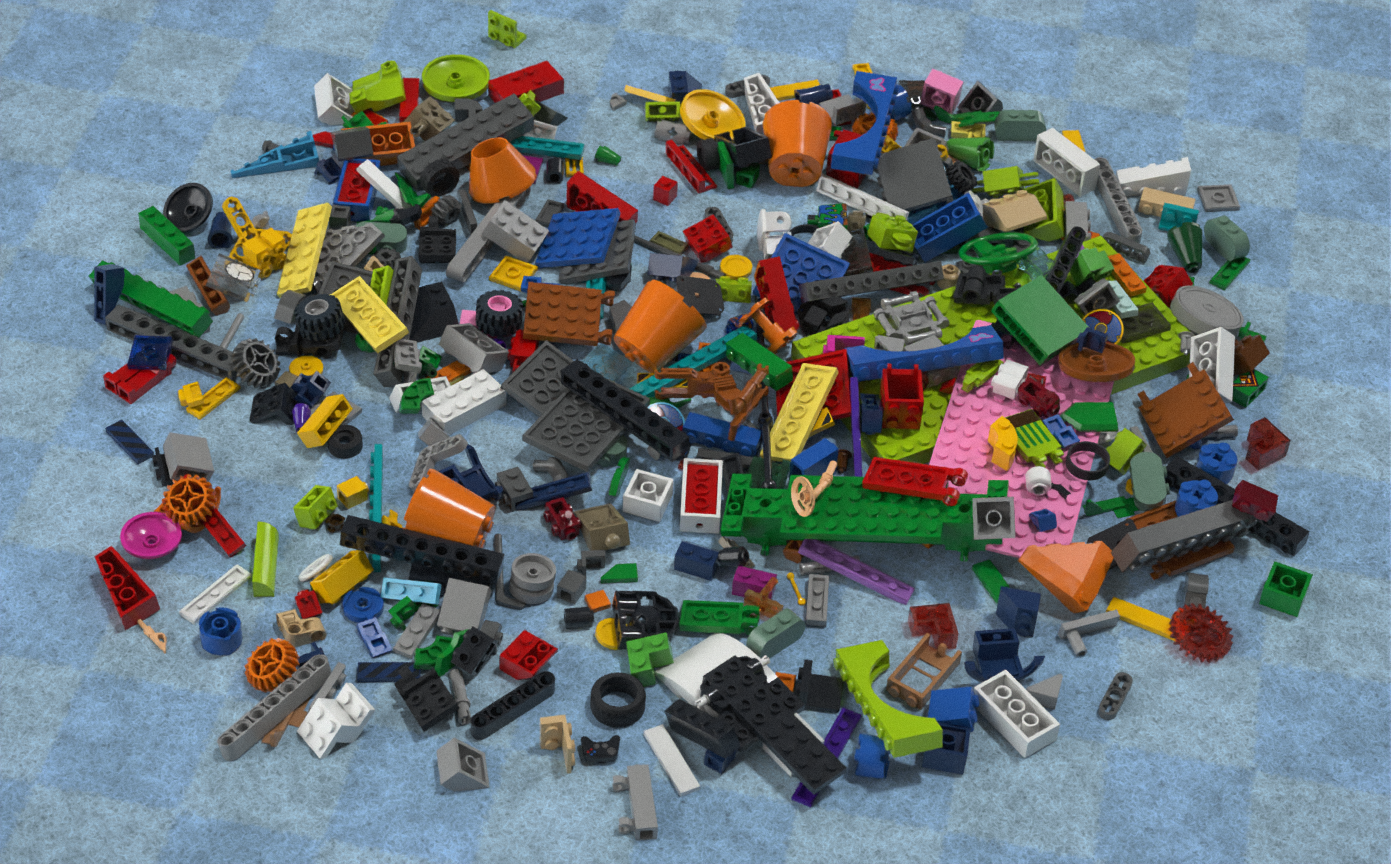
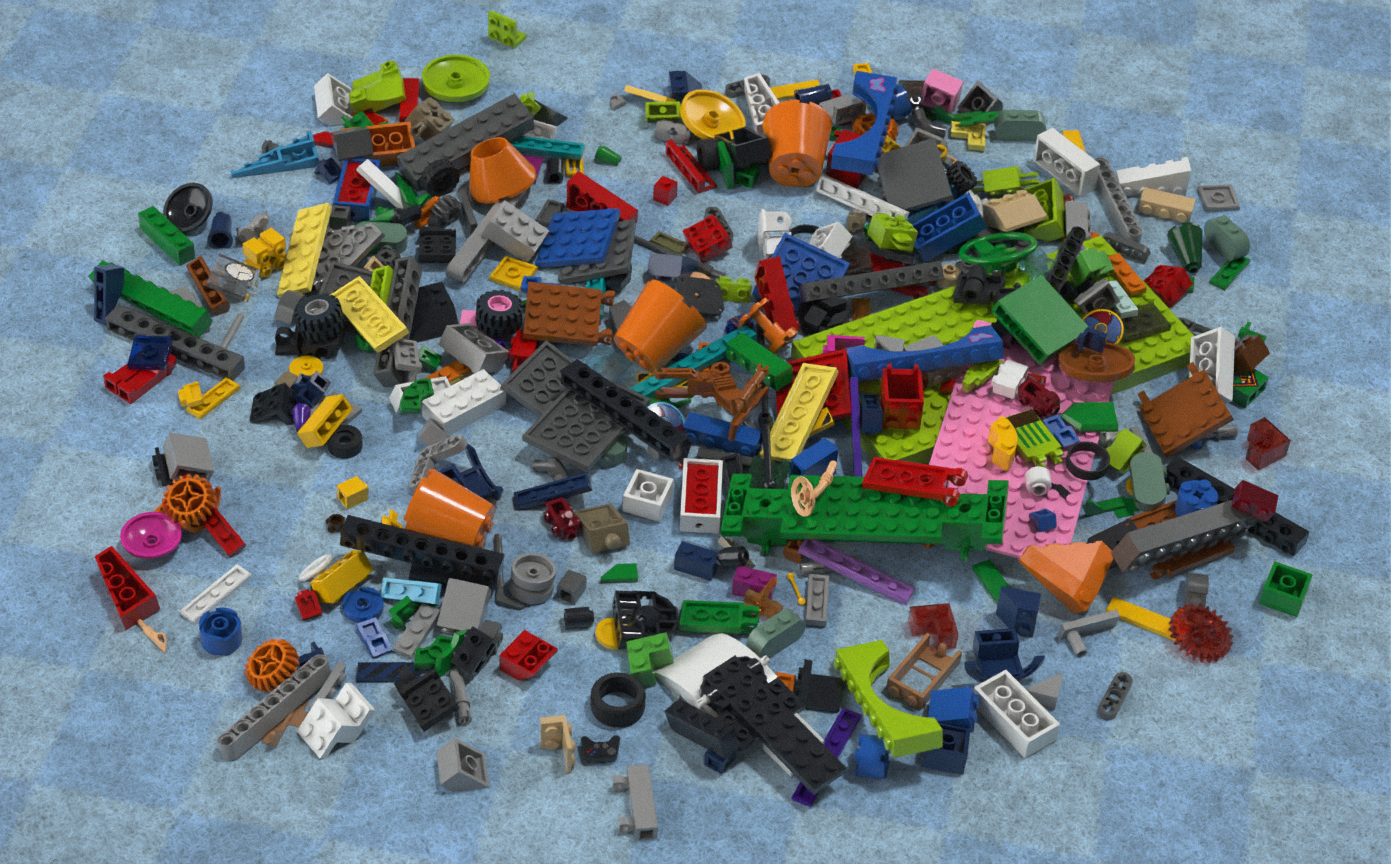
dark blue tile [105,419,154,465] -> none
yellow piece [222,196,292,275] -> none
dark grey gear [230,338,281,388] -> none
lime brick [252,521,279,597] -> none
tan piece [276,609,327,647] -> none
lime brick [293,485,338,529] -> none
teal plate [368,444,383,572] -> none
dark green arm [418,363,437,379] -> none
dark grey brick [455,99,482,122] -> none
black beam [471,671,555,740] -> none
red brick [488,61,564,103] -> none
dark grey bracket [495,467,533,511] -> none
dark grey bracket [577,550,606,576] -> none
orange tile [584,590,611,613] -> none
green tile [609,457,630,496] -> none
white tile [644,724,700,797] -> none
yellow piece [720,255,752,280] -> none
torso [807,203,848,230] -> none
reddish brown piece [836,449,852,474] -> none
light grey brick [873,291,949,346] -> none
bright green cone [947,137,995,172] -> none
light grey slope [972,497,1015,540] -> none
teal bracket [1158,202,1199,231] -> none
light grey brick [1170,286,1244,337] -> none
light grey piece [1178,331,1195,355] -> none
blue brick [1196,442,1238,484] -> none

